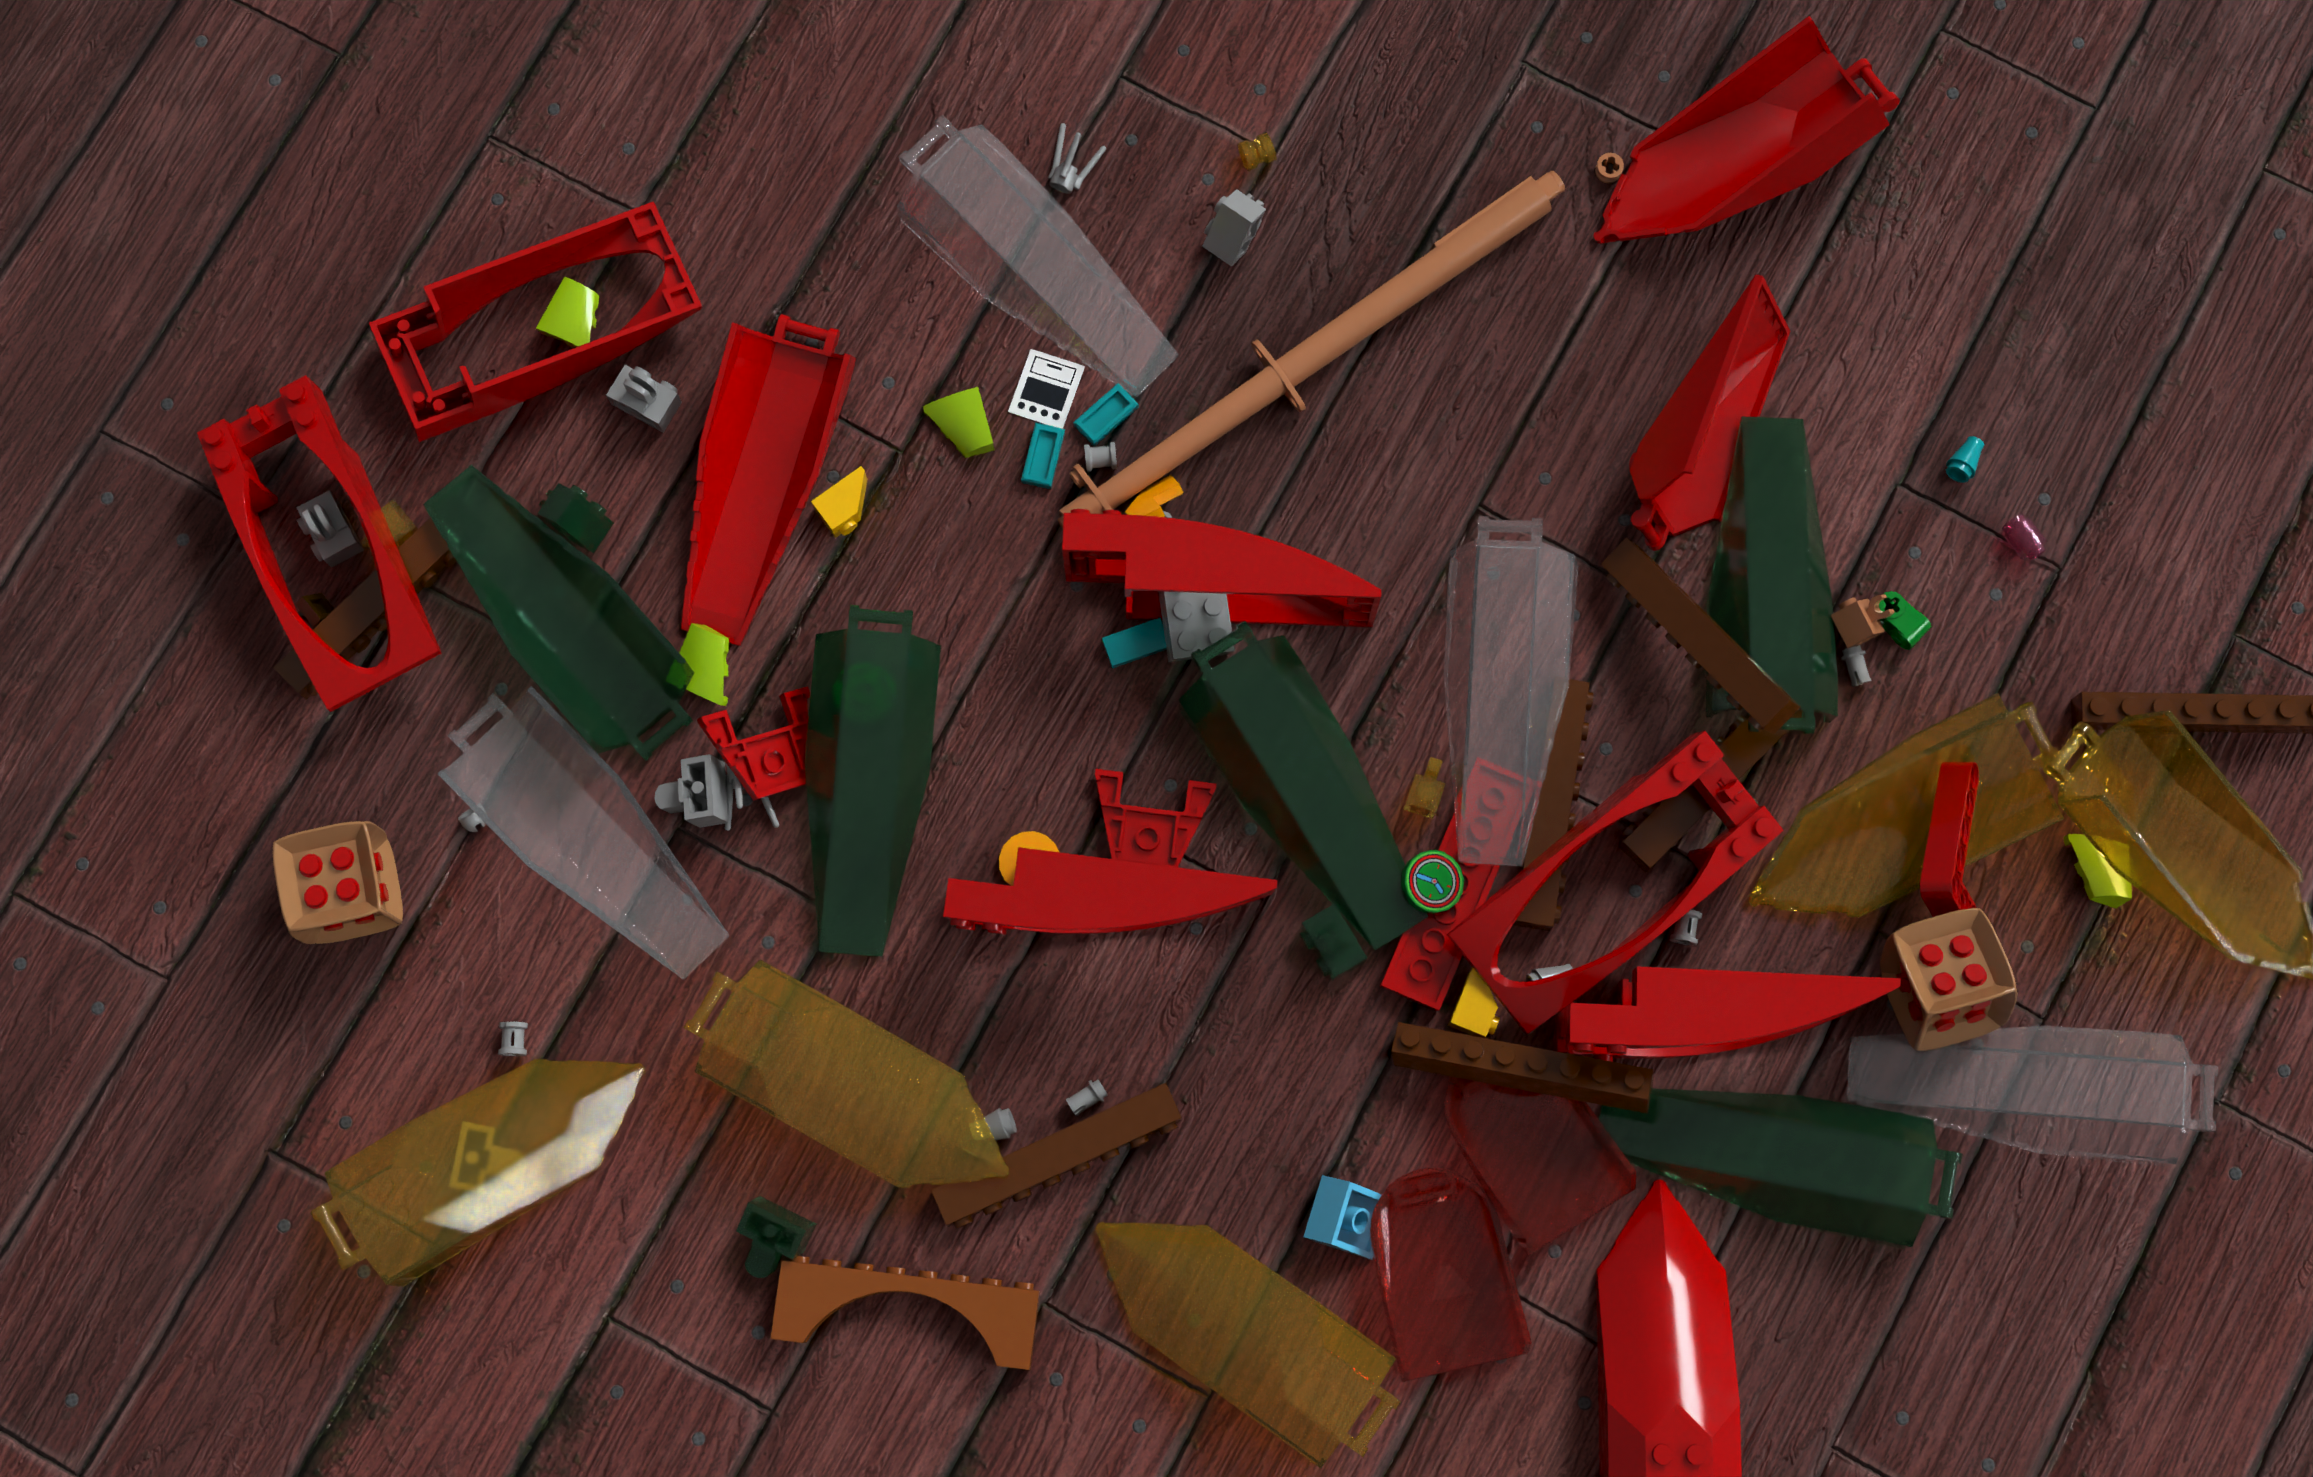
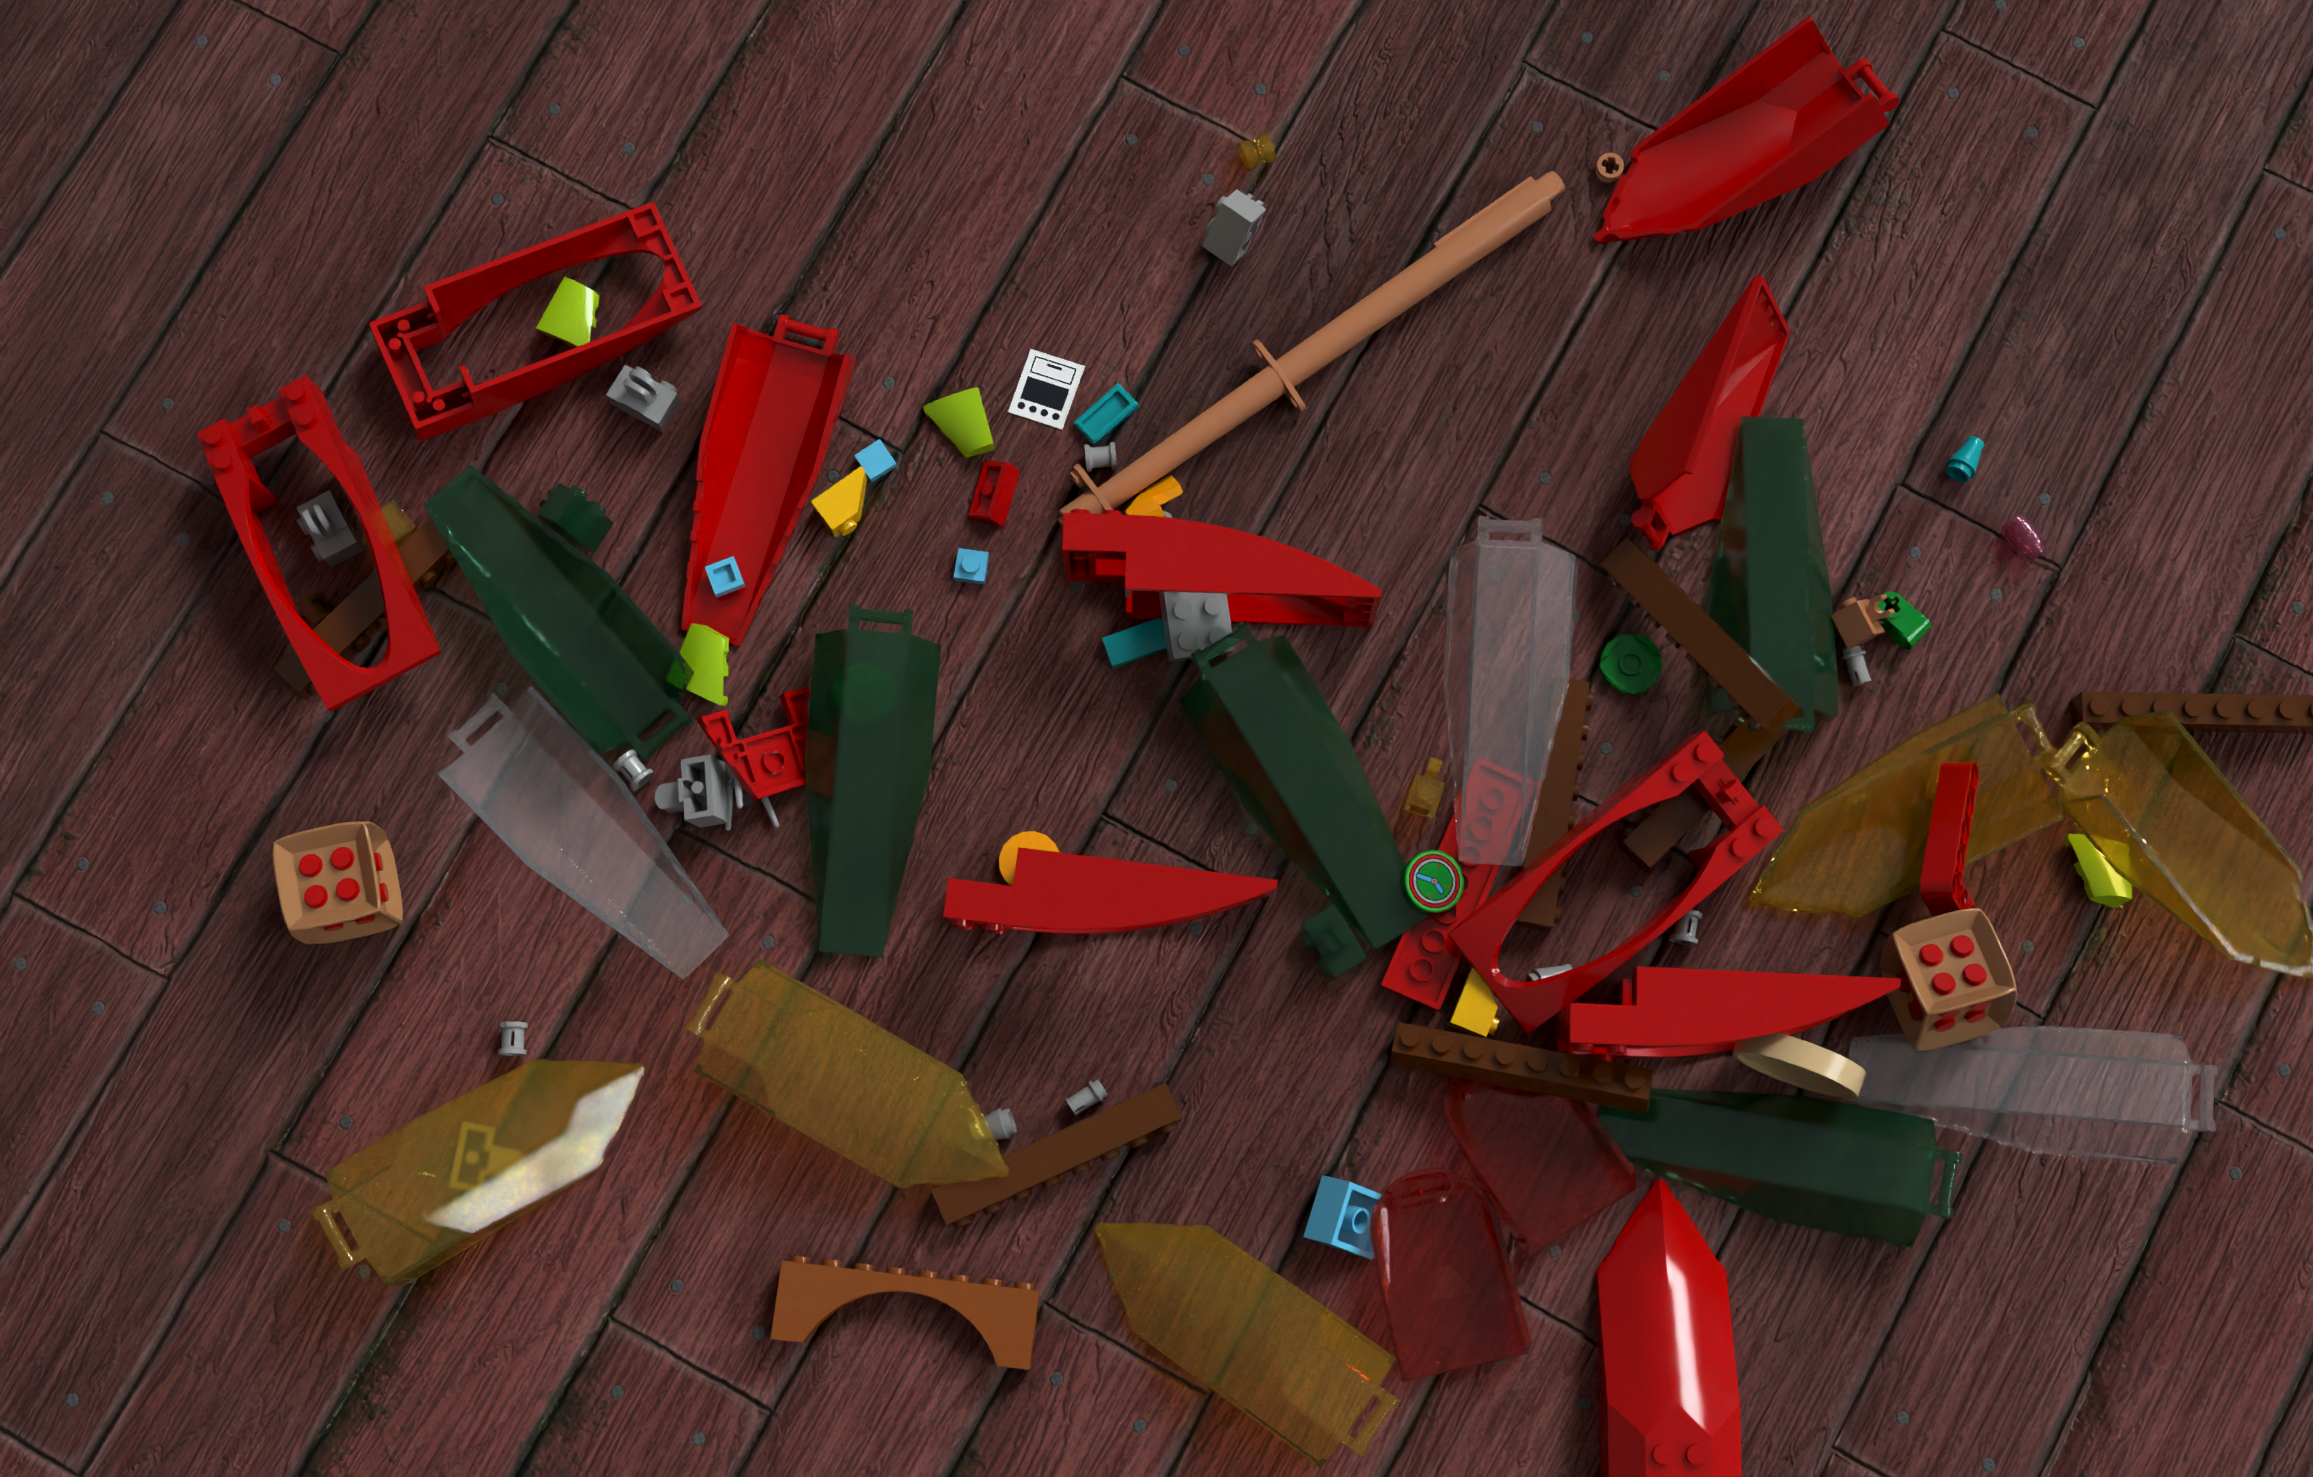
light grey hinge [458,805,486,832] -> none
clear green brick [736,1196,816,1278] -> none
clear windscreen [897,115,1179,398] -> none
teal tile [1021,423,1065,489] -> none
light grey plant [1048,123,1106,194] -> none
red wing [1095,769,1216,867] -> none
none -> light grey bush [613,749,654,791]
none -> medium azure plate [705,556,746,598]
none -> medium azure tile [854,439,897,482]
none -> medium azure plate [954,548,989,585]
none -> red slope [968,460,1020,527]
none -> green tile [1599,633,1662,695]
none -> tan piece [1732,1033,1866,1100]

